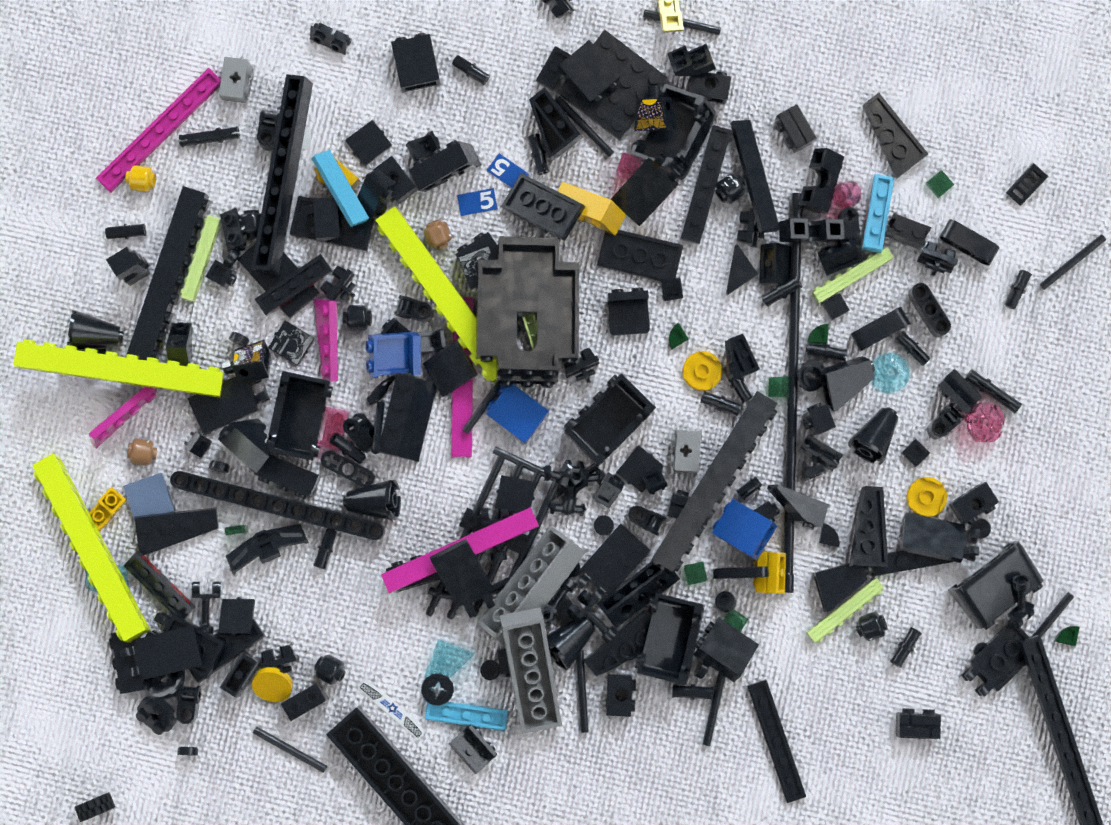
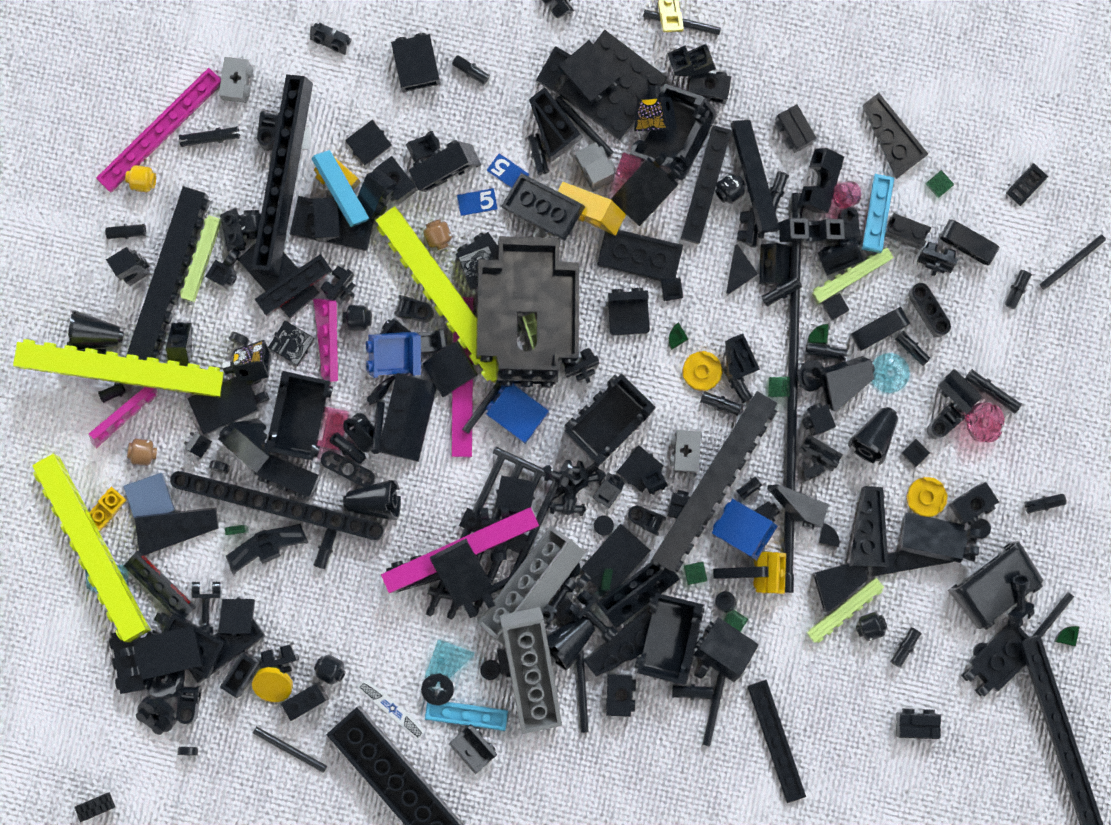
none -> black pin [98,383,126,403]
none -> light grey brick [575,142,616,192]
none -> clear green tile [601,568,613,590]
none -> black pin [769,171,789,212]
none -> black axle [1024,494,1067,514]

